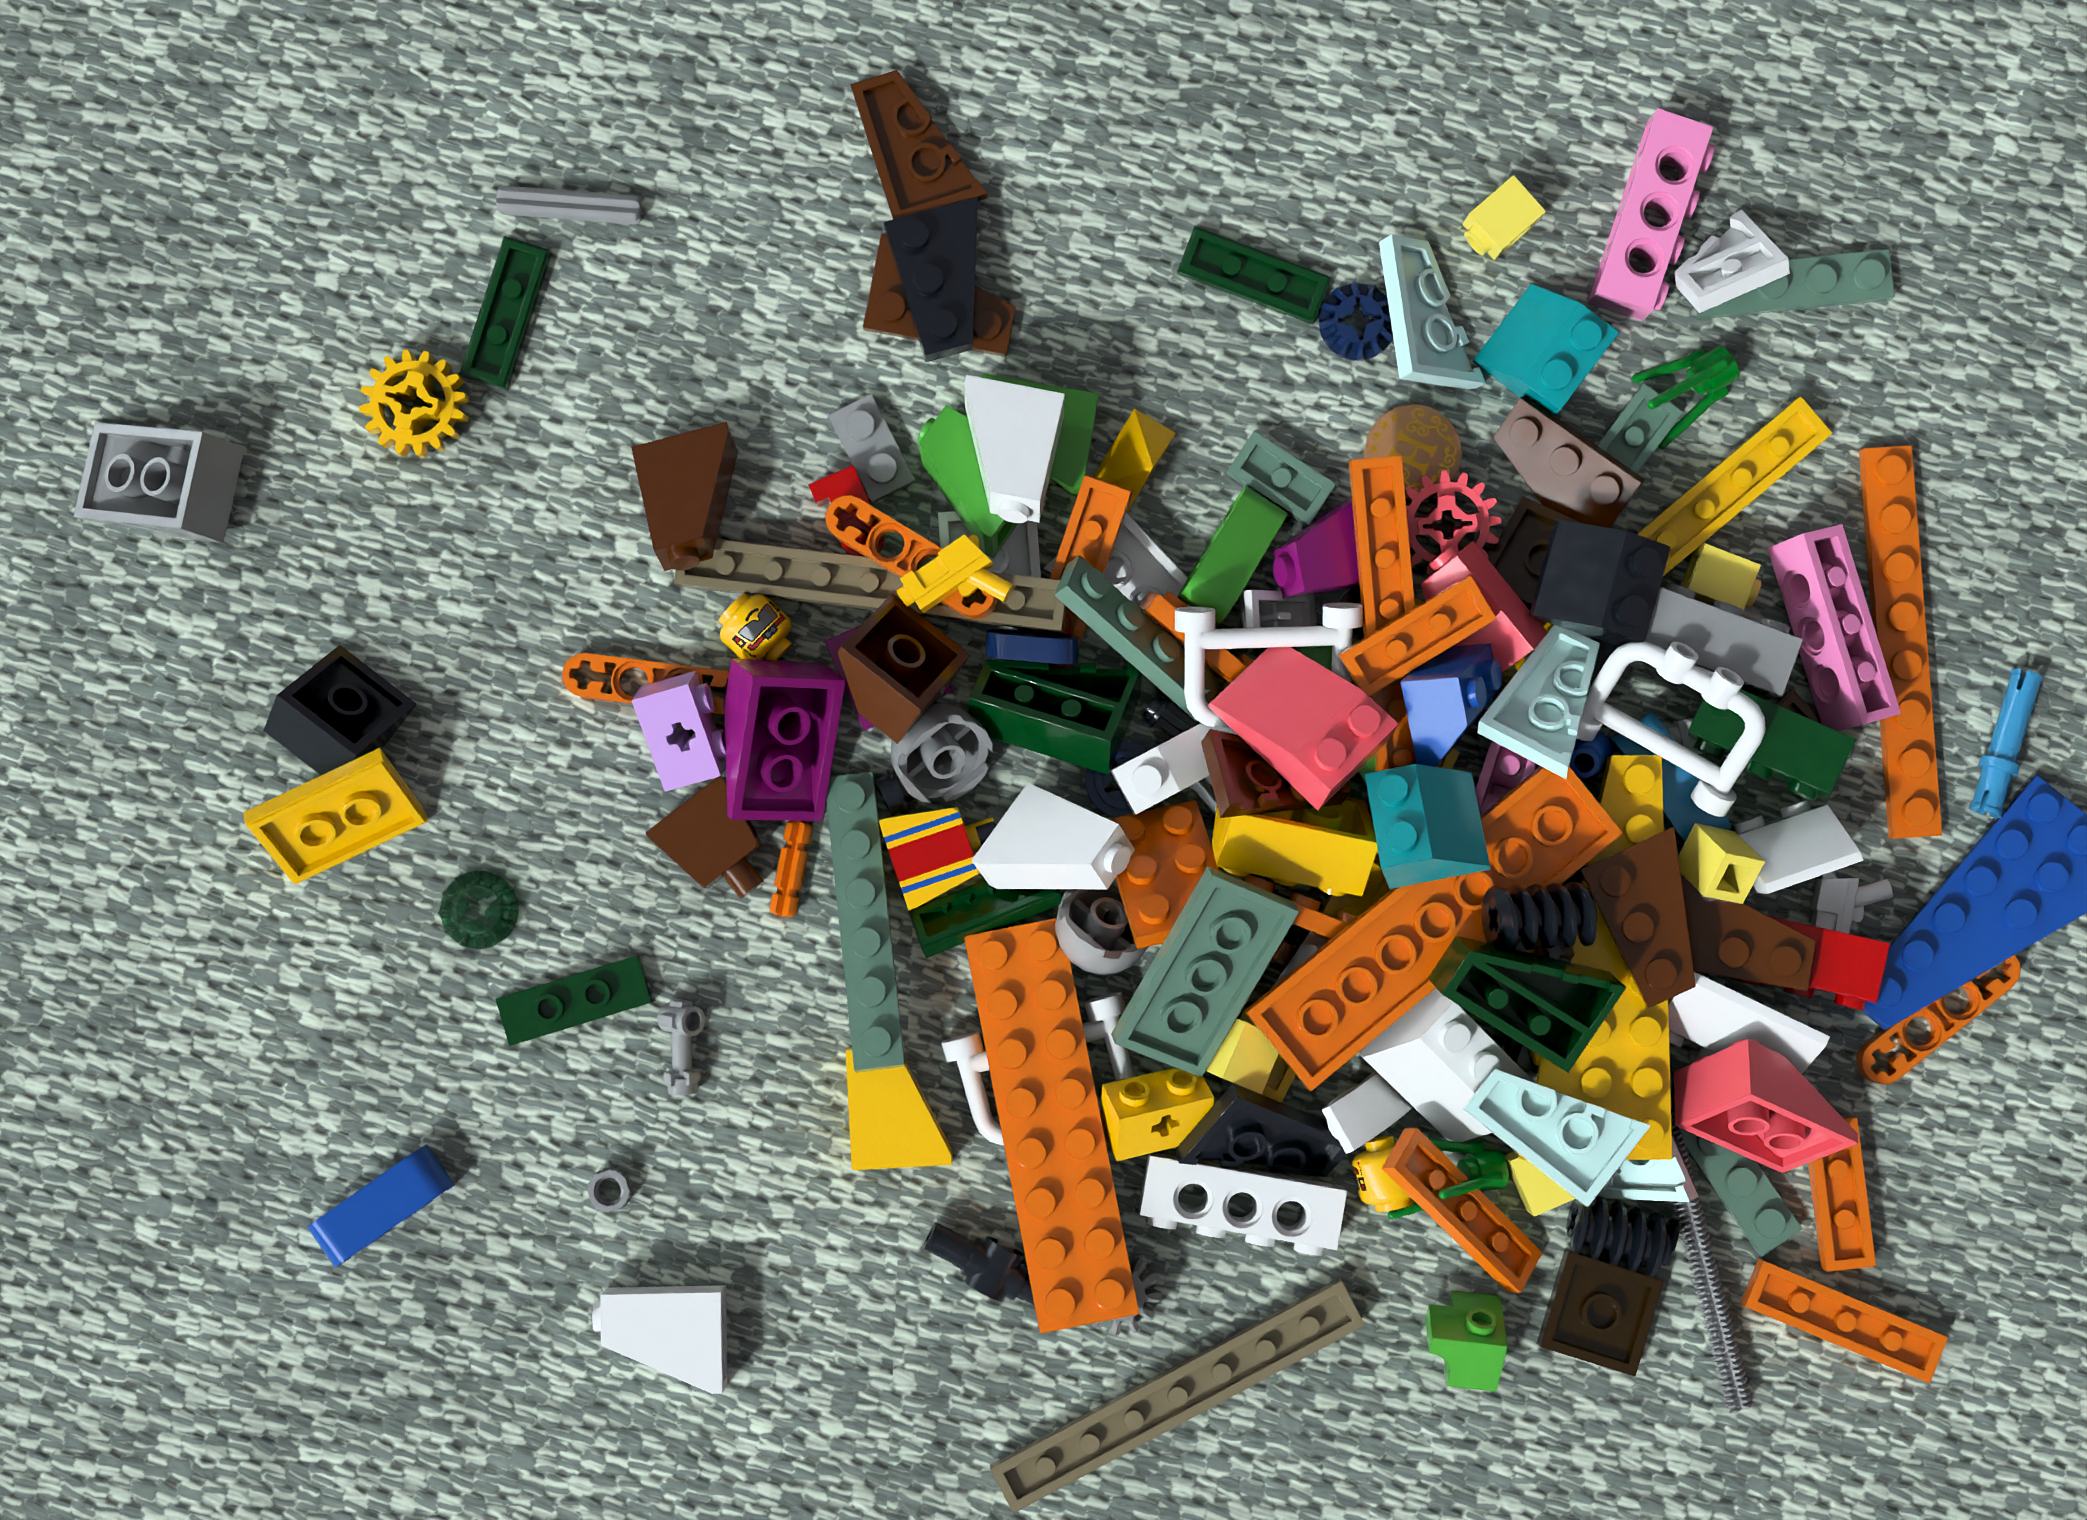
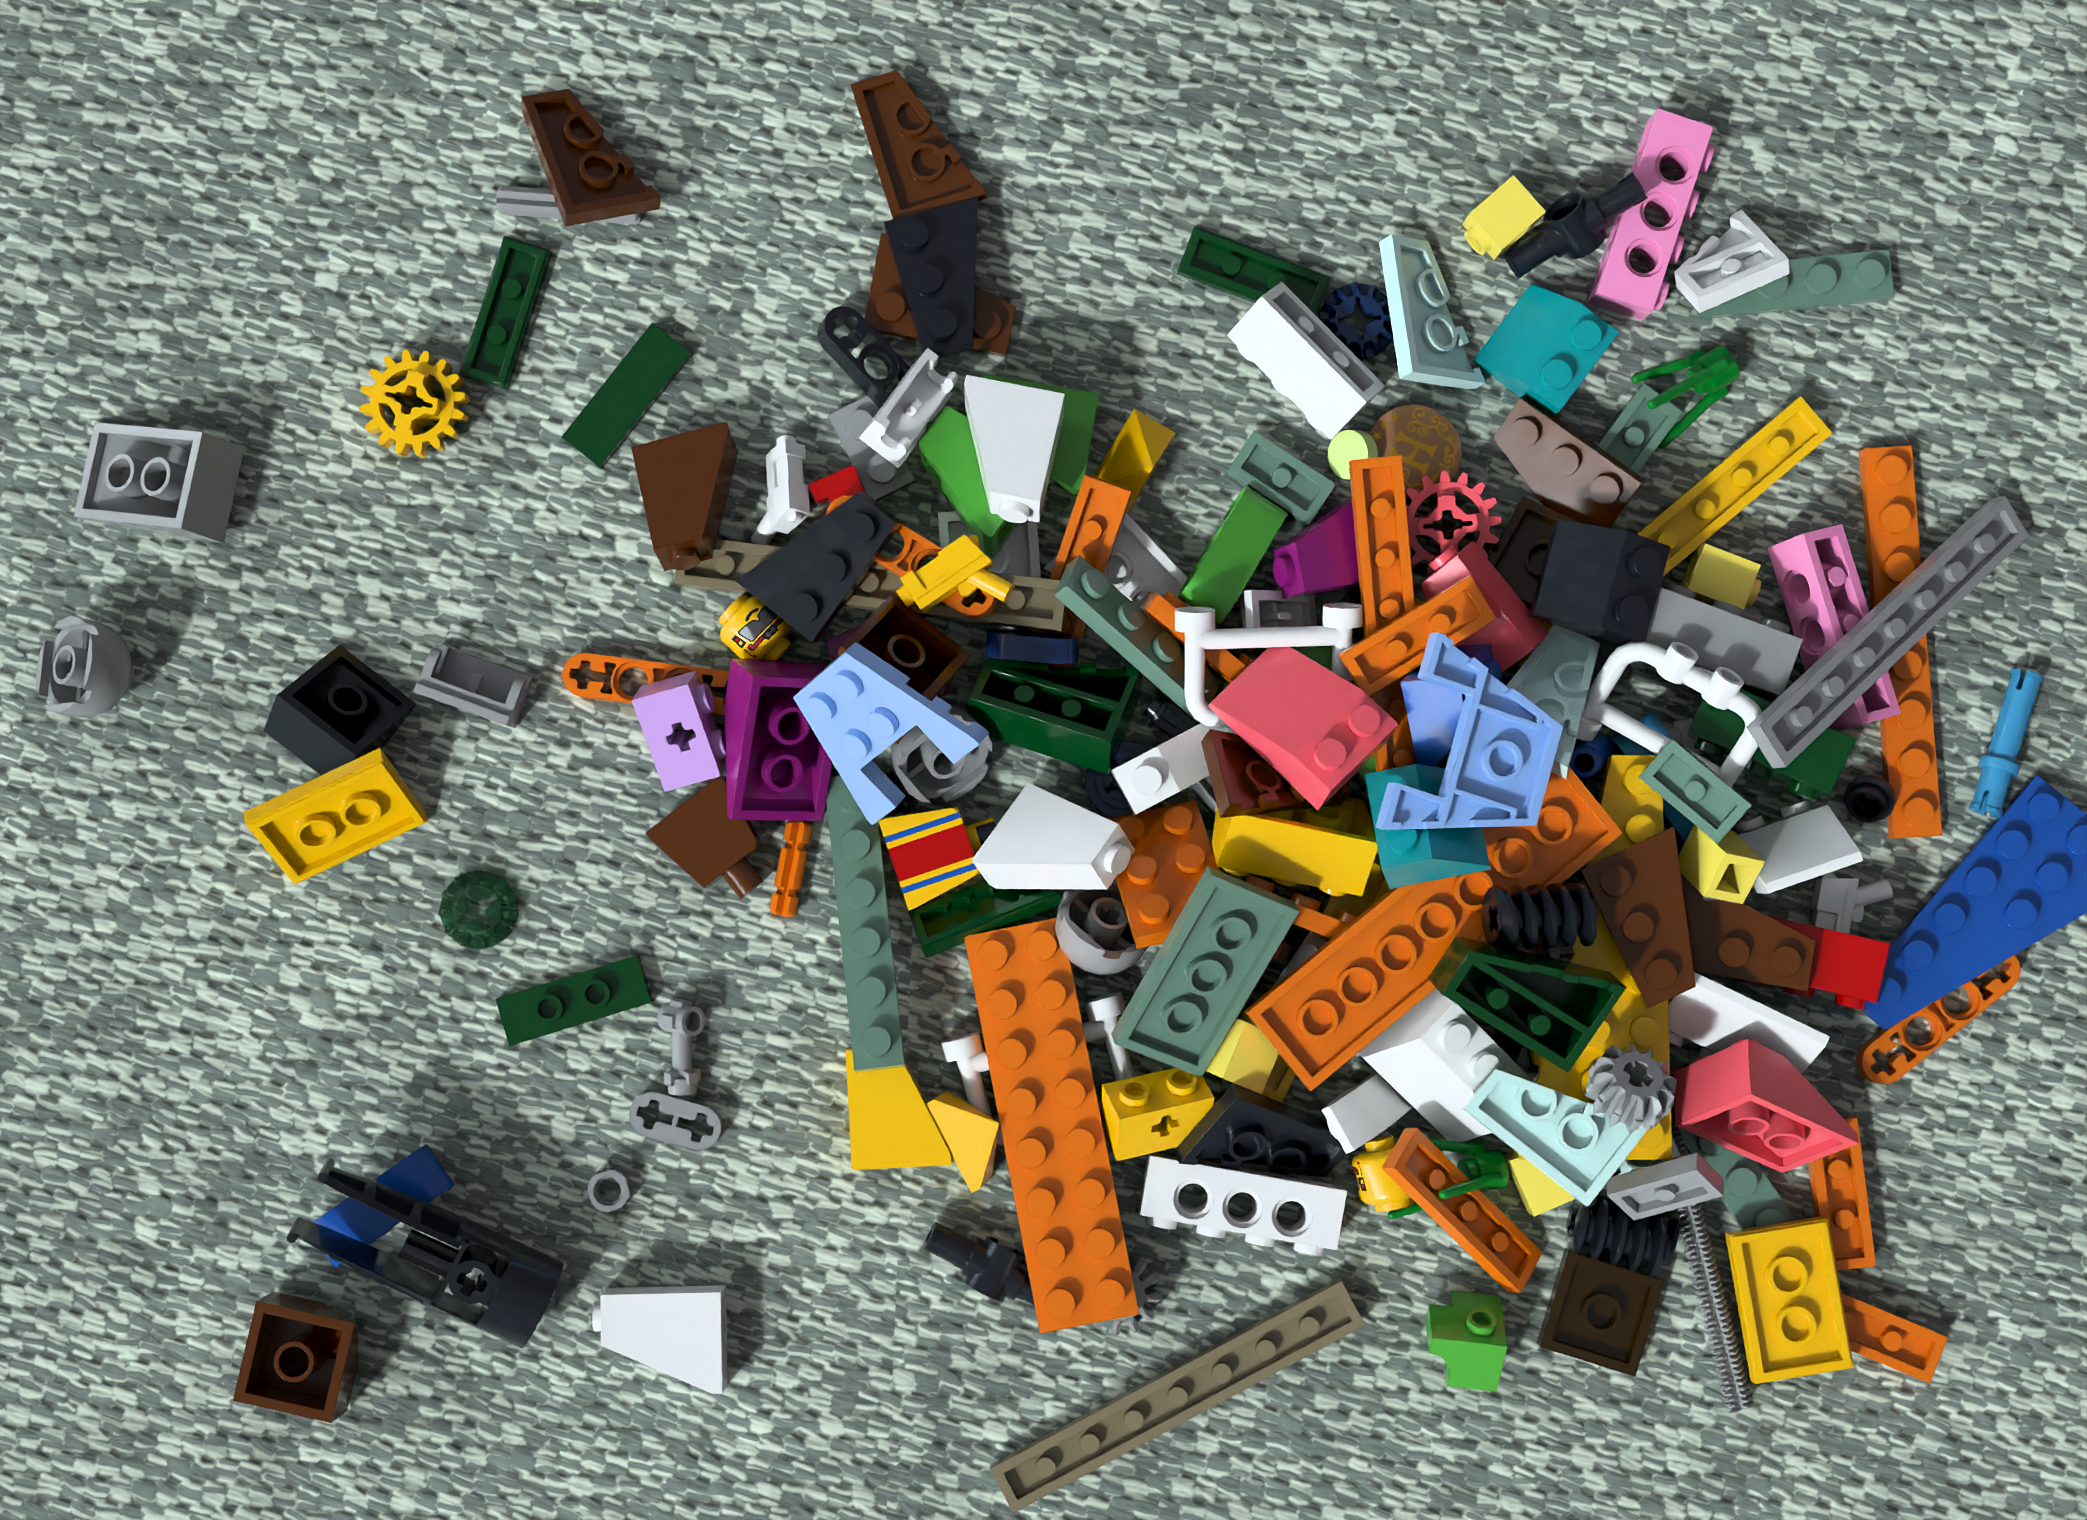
none -> light grey cylinder [36,616,134,718]
none -> reddish brown slope [233,1292,359,1423]
none -> black piece [287,1158,564,1348]
none -> light grey hinge [413,644,534,728]
none -> reddish brown wing [521,89,661,227]
none -> dark green tile [561,323,692,469]
none -> light grey beam [629,1091,723,1150]
none -> black wing [736,492,903,642]
none -> white piece [751,435,810,545]
none -> light blue wing [793,642,989,825]
none -> black beam [817,306,910,408]
none -> white hinge [859,348,958,468]
none -> yellow slope [926,1090,999,1193]
none -> white brick [1227,282,1385,440]
none -> yellowish green tile [1328,430,1378,479]
none -> light blue wing [1375,632,1563,830]
none -> black pin [1503,171,1648,279]
none -> light grey gear [1585,1042,1677,1134]
none -> light grey plate [1607,1153,1724,1220]
none -> sand green plate [1639,738,1753,844]
none -> yellow tile [1725,1216,1854,1384]
none -> light grey plate [1746,495,2029,768]
none -> black plate [1845,775,1896,823]

